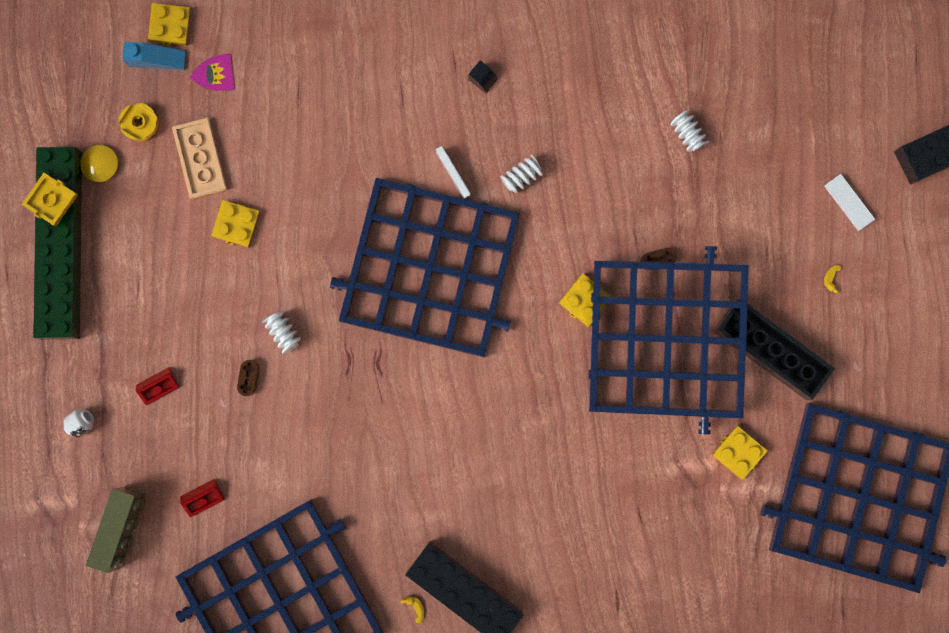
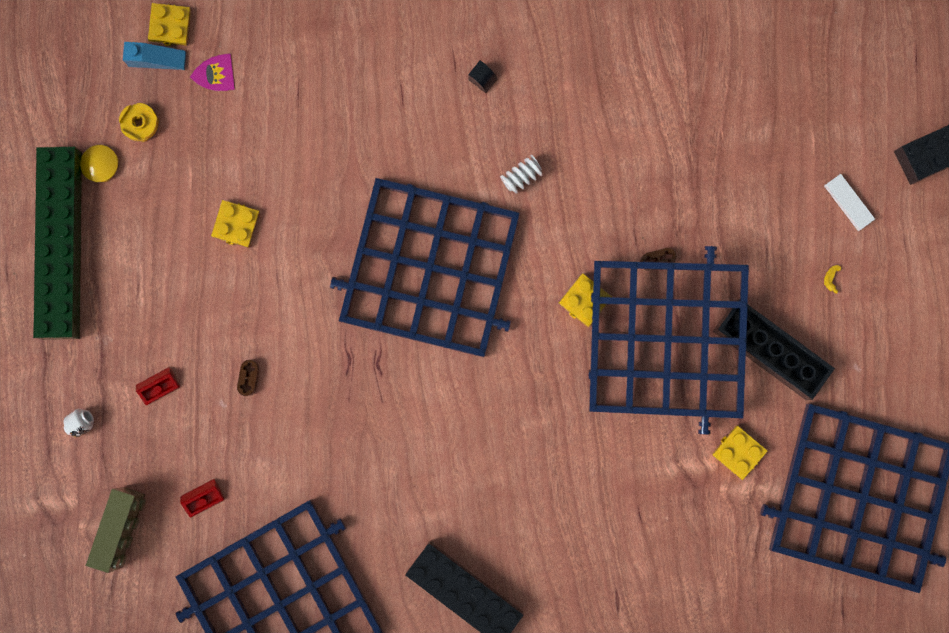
yellow plate [21,173,78,227] -> none
light nougat tile [172,117,228,200] -> none
white piece [262,311,301,355] -> none
yellow piece [401,597,424,623] -> none
white tile [436,146,471,200] -> none
white piece [670,109,710,152] -> none

